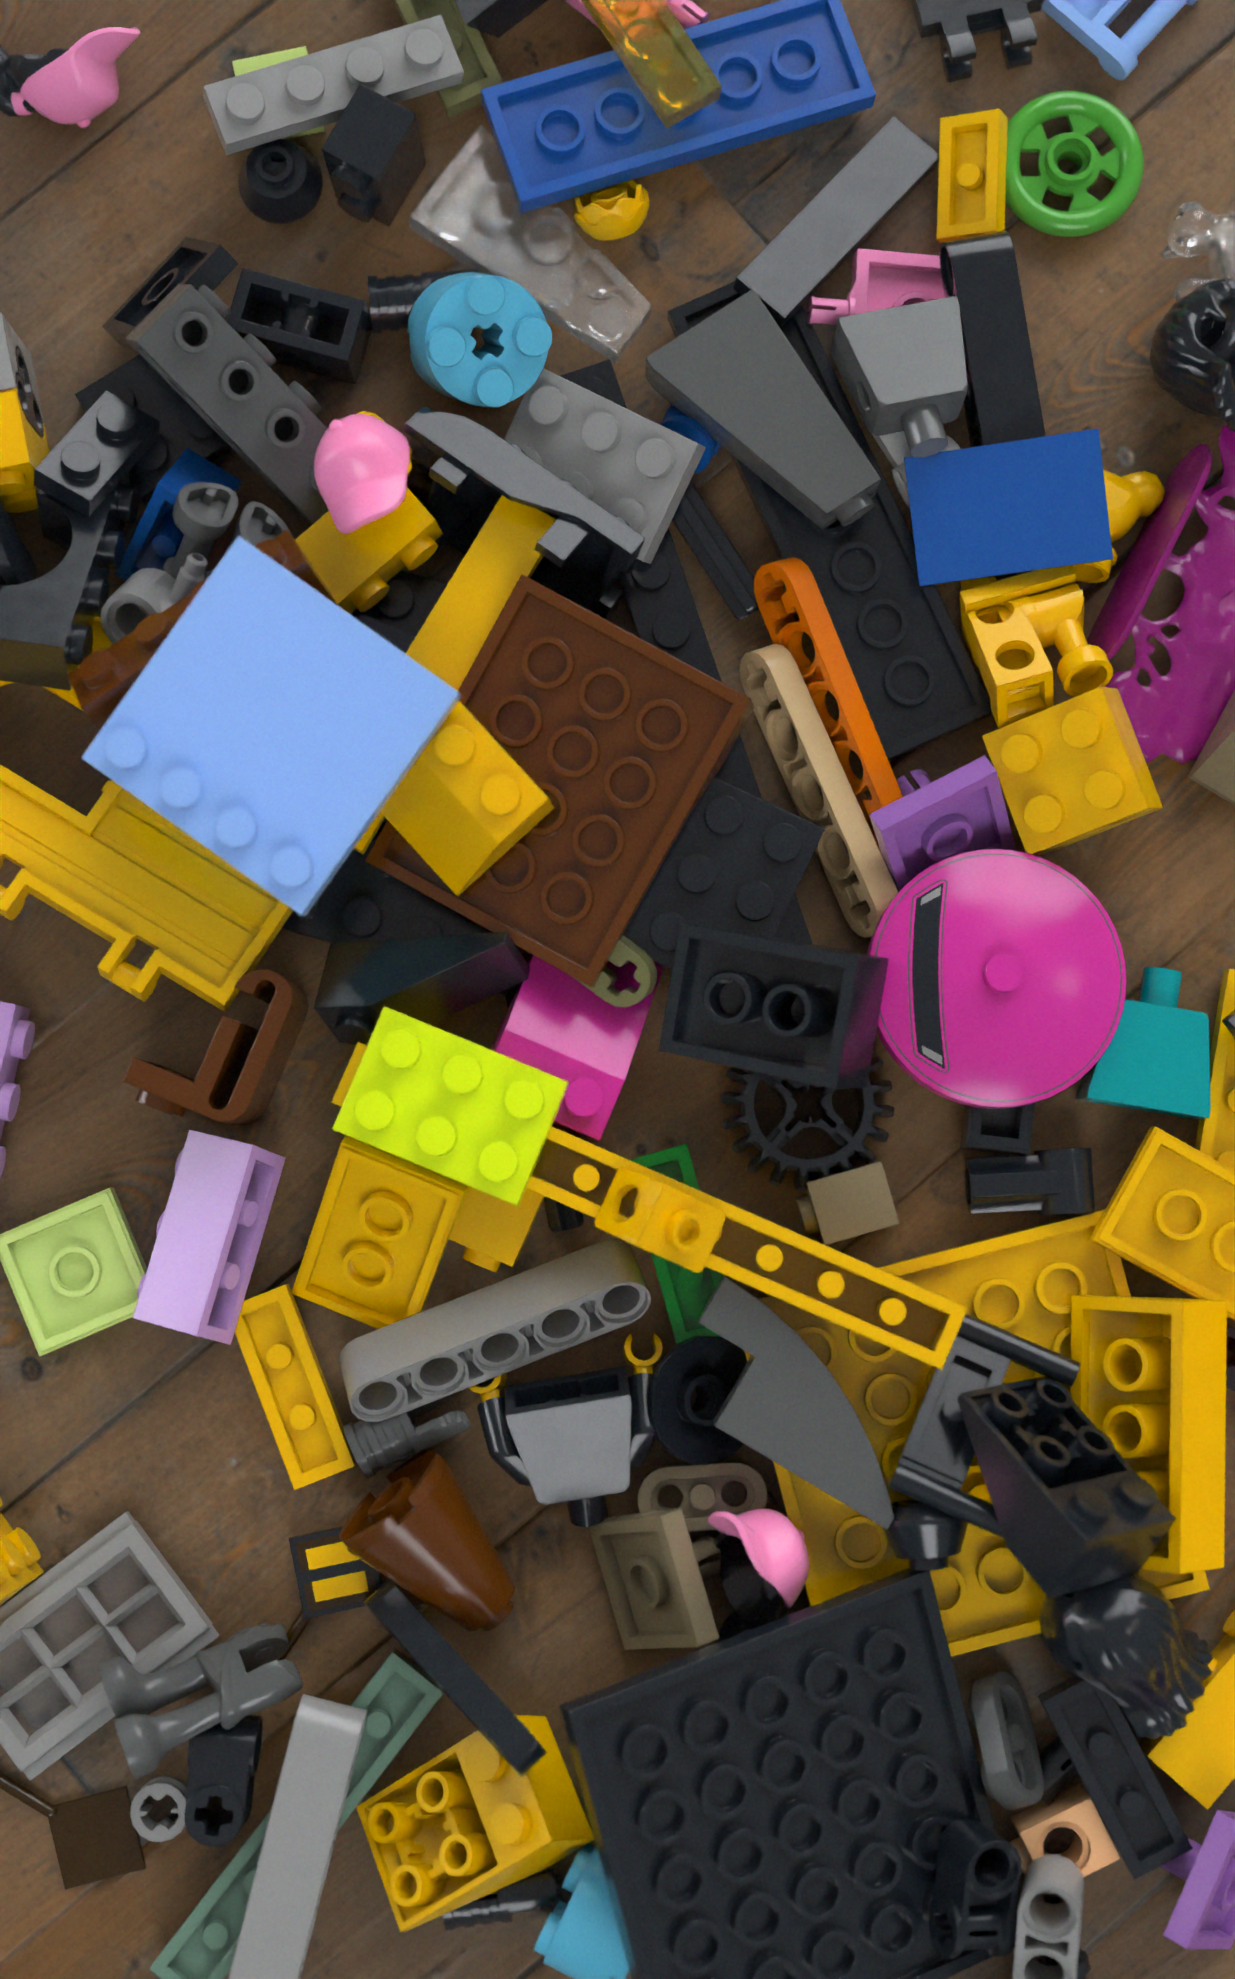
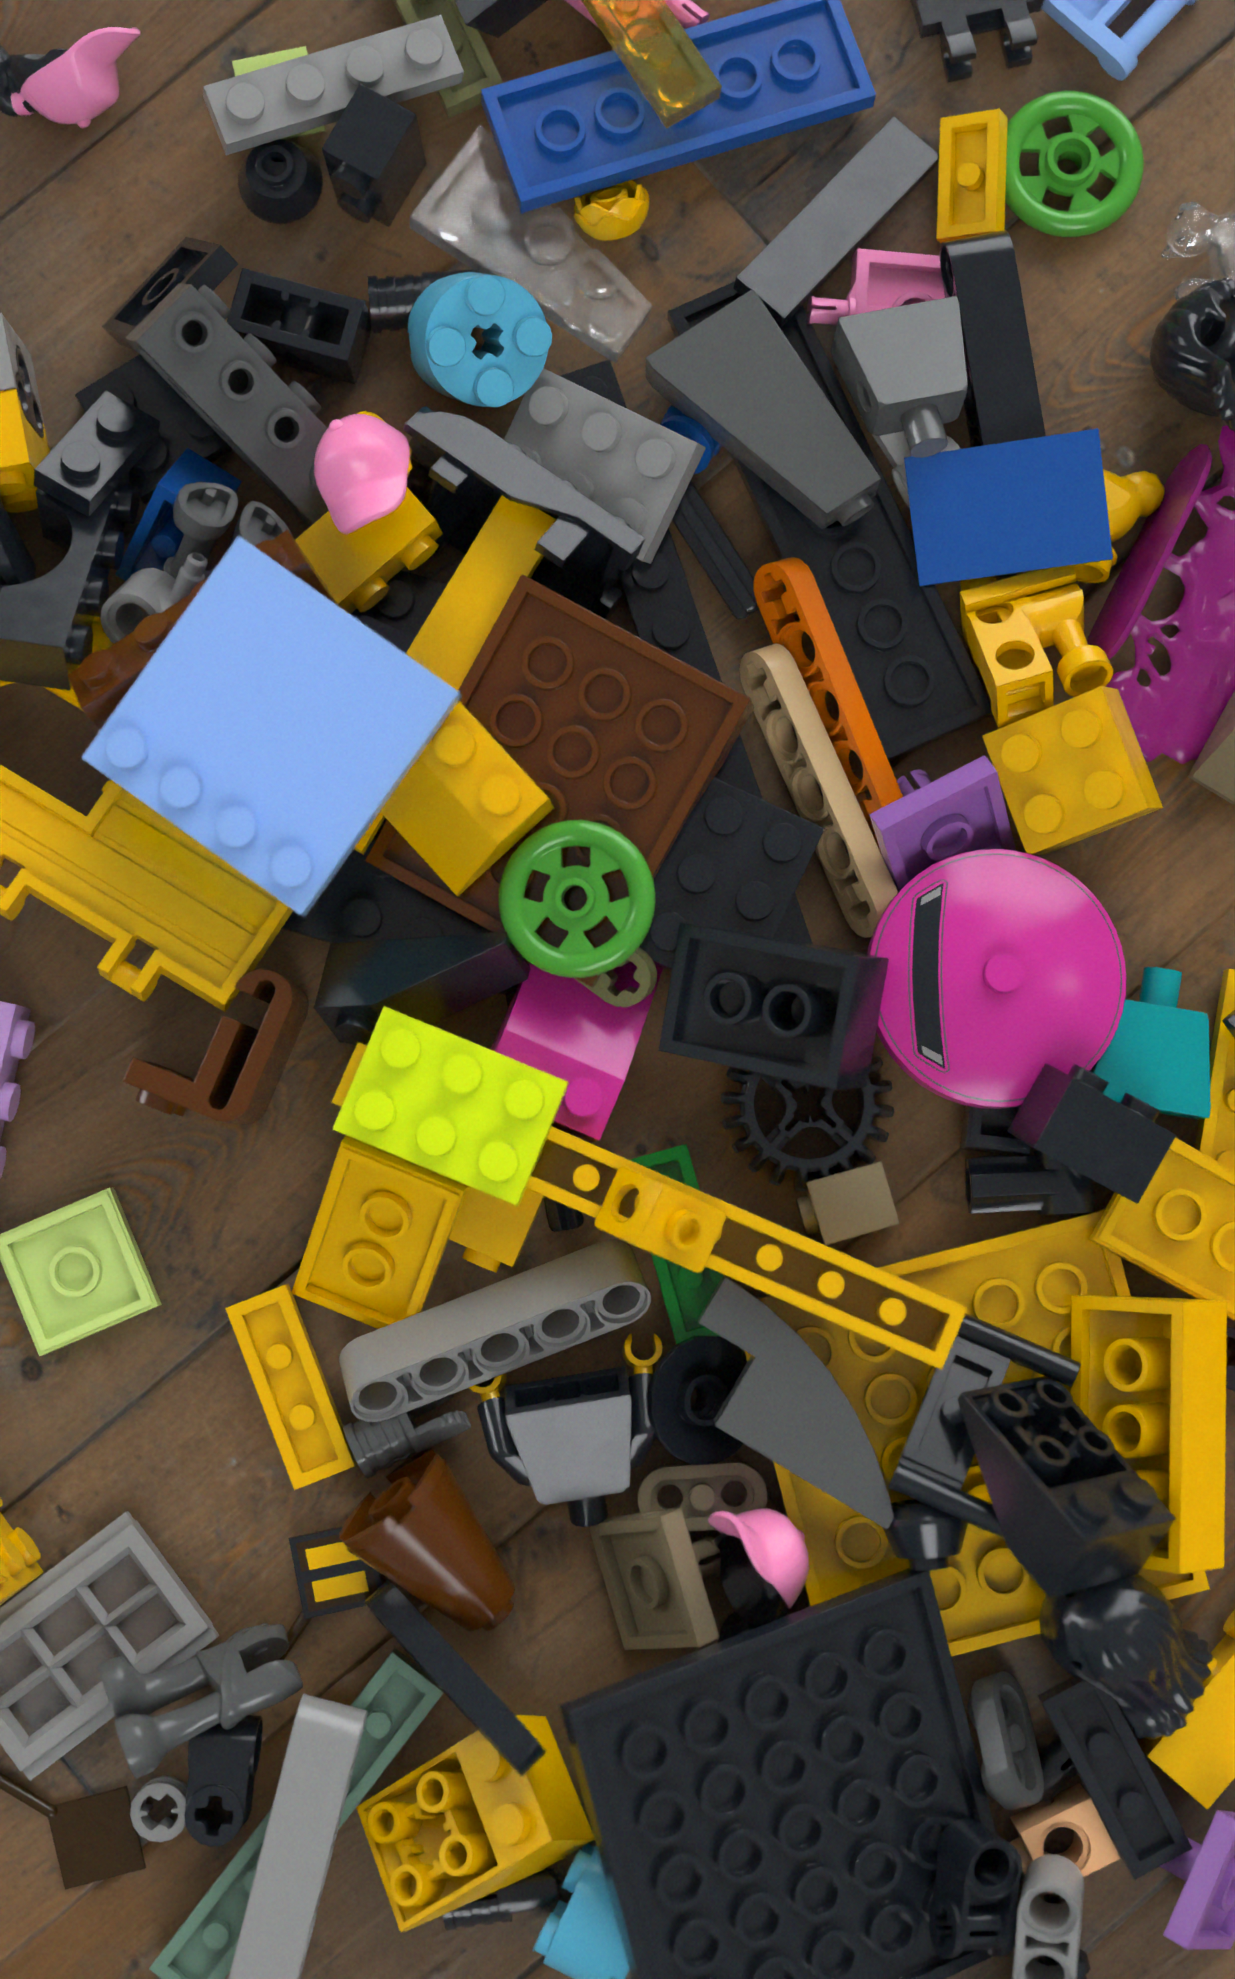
lavender brick [133,1130,286,1345] -> none
none -> bright green plate [499,820,655,978]
none -> black brick [1007,1063,1176,1204]

